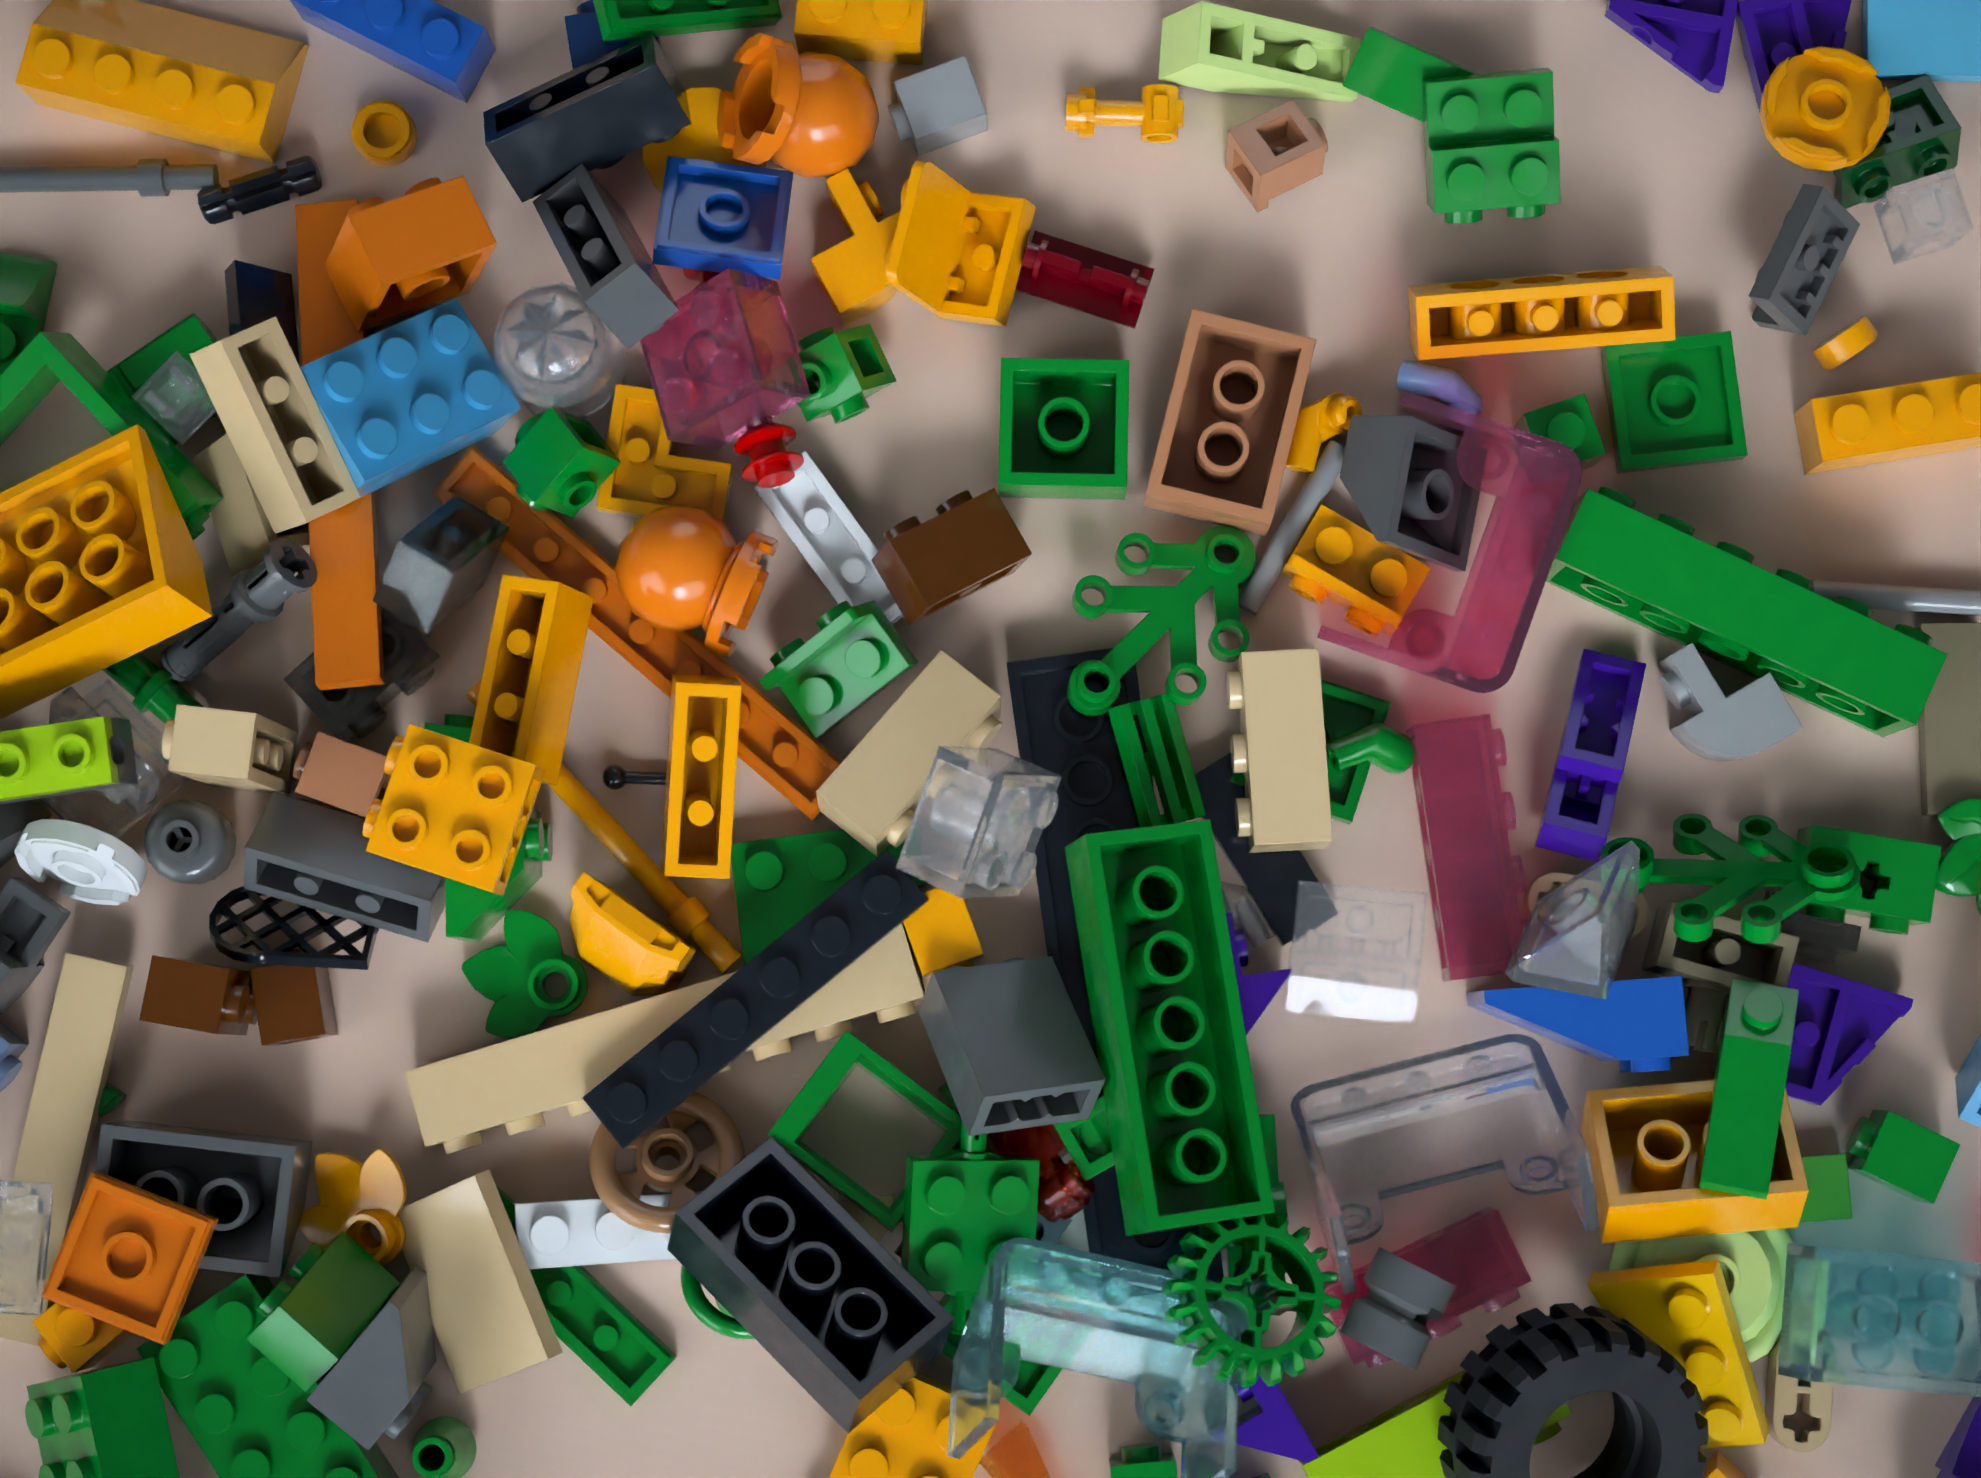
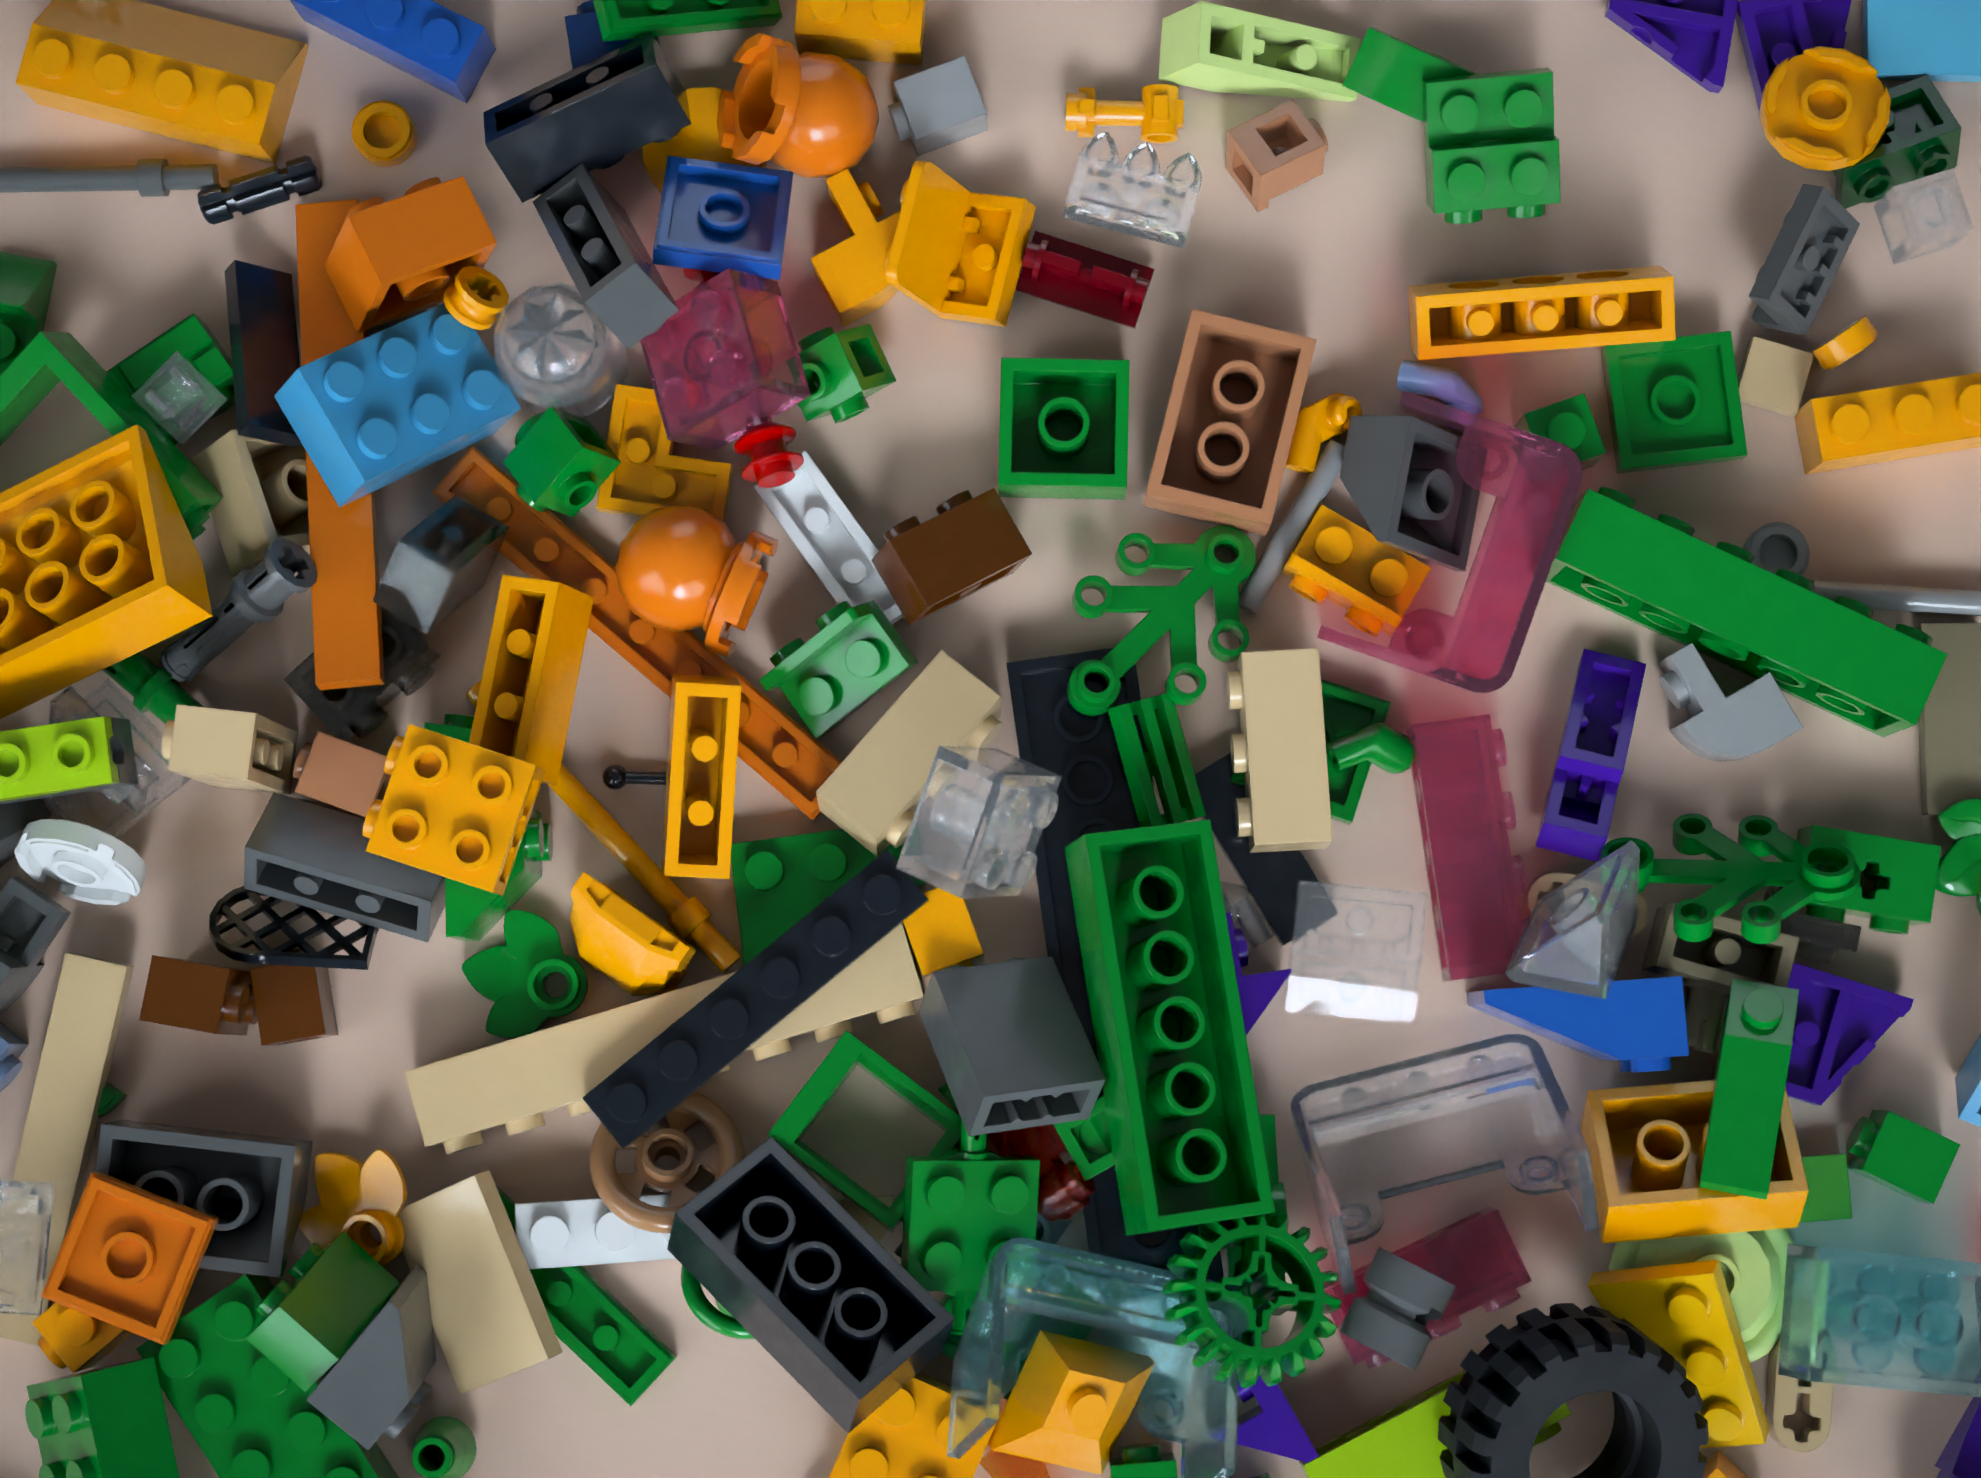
dark grey head [144,799,236,885] -> none
tan brick [189,316,361,533] -> none
none -> light orange bush [443,266,509,330]
none -> light orange slope [988,1330,1155,1475]
none -> clear plate [1063,132,1202,249]
none -> tan tile [1738,336,1814,418]
none -> light grey tile [1743,522,1810,575]

